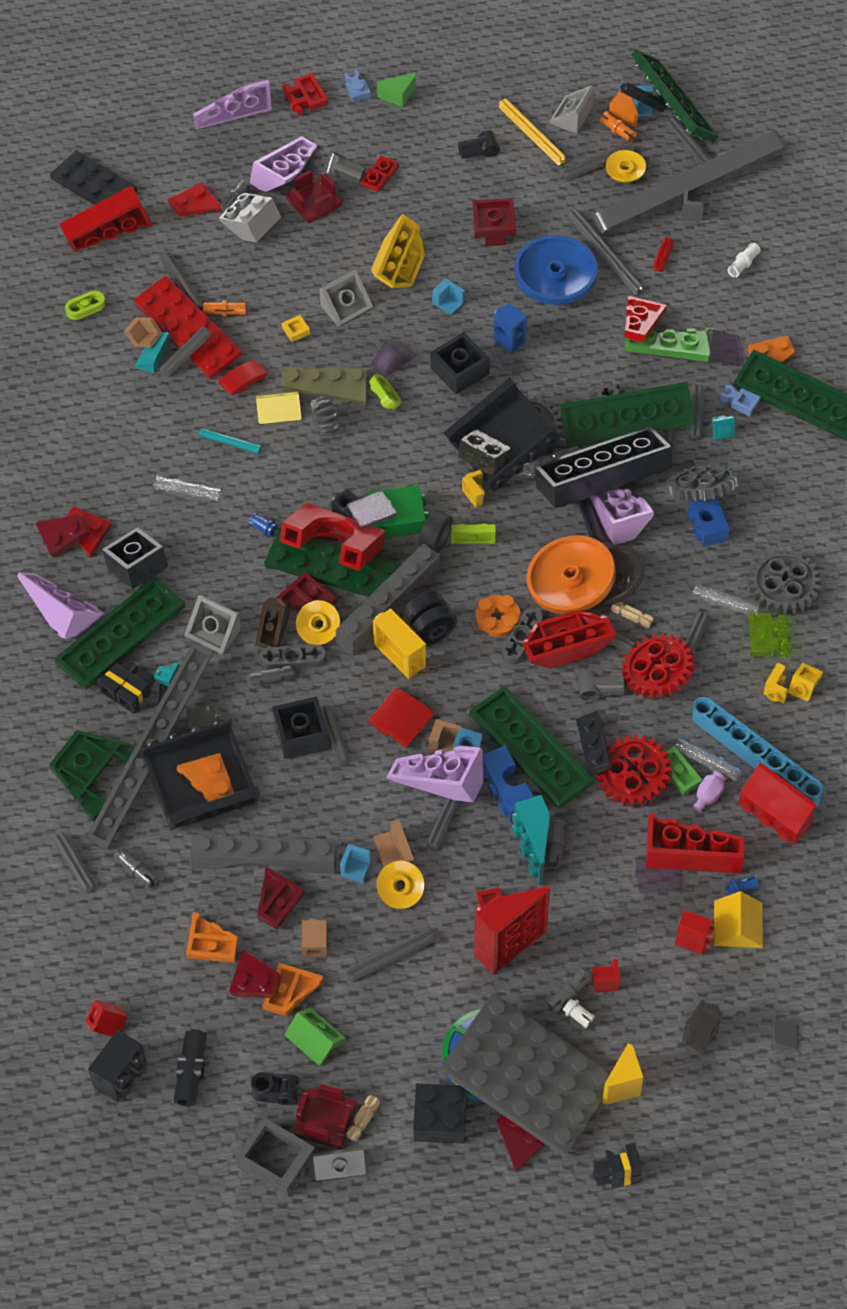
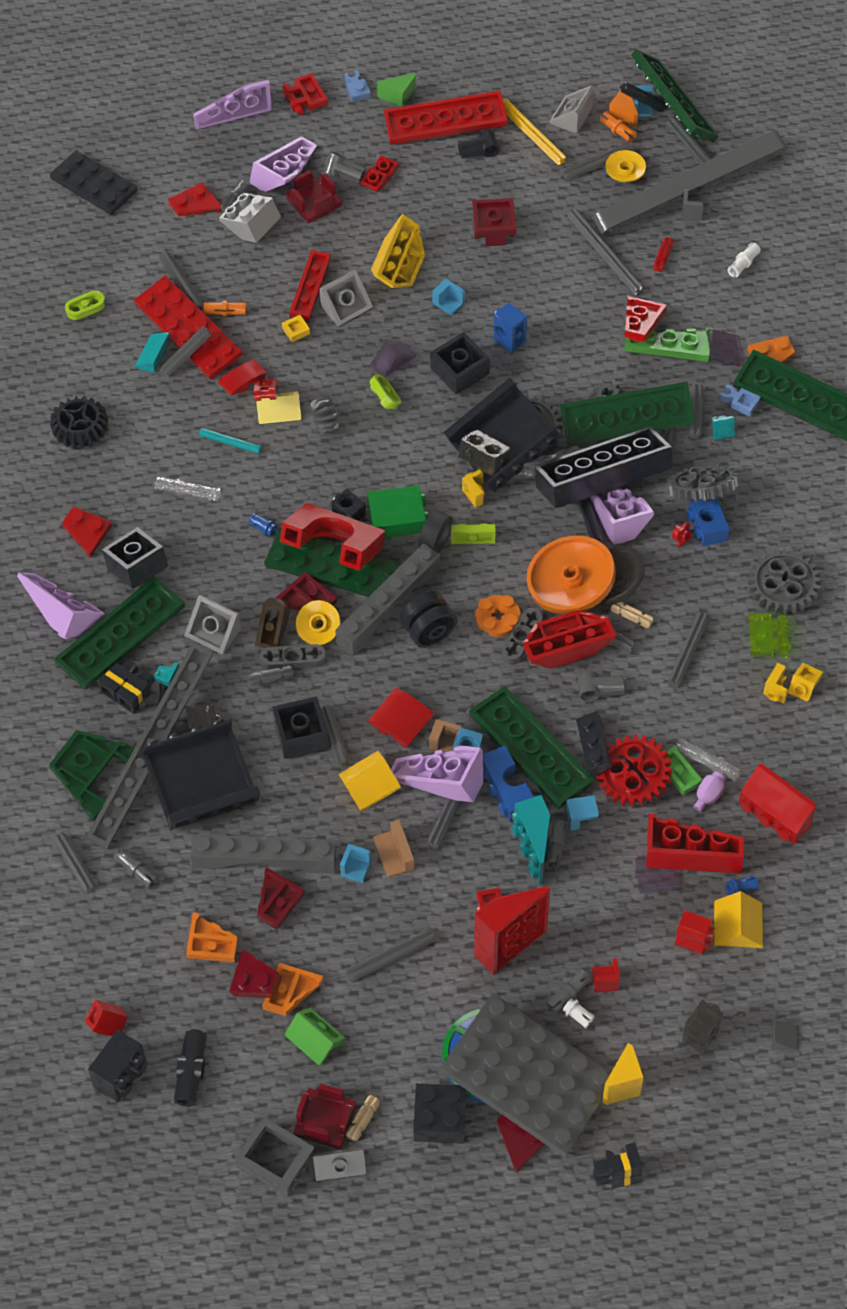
dark red wing [35,514,90,558] -> none
red wedge [59,186,153,252] -> none
medium nougat panel [124,317,163,348] -> none
orange wing [177,753,234,802] -> none
black piece [251,1072,300,1106] -> none
olive wing [281,368,367,407] -> none
medium nougat brick [302,918,327,957] -> none
clear purple piece [347,491,397,529] -> none
yellow window [373,608,426,679] -> none
yellow dish [376,861,424,909] -> none
blue dish [514,235,598,305] -> none
red gear [621,633,696,701] -> none
clear pin [691,583,760,618] -> none
dark azure beam [692,697,823,807] -> none
none -> black gear [50,395,109,449]
none -> red plate [254,379,278,402]
none -> red plate [289,250,331,322]
none -> yellow slope [338,751,401,811]
none -> red plate [384,90,508,145]
none -> dark azure panel [566,795,599,831]
none -> red plate [672,522,692,548]

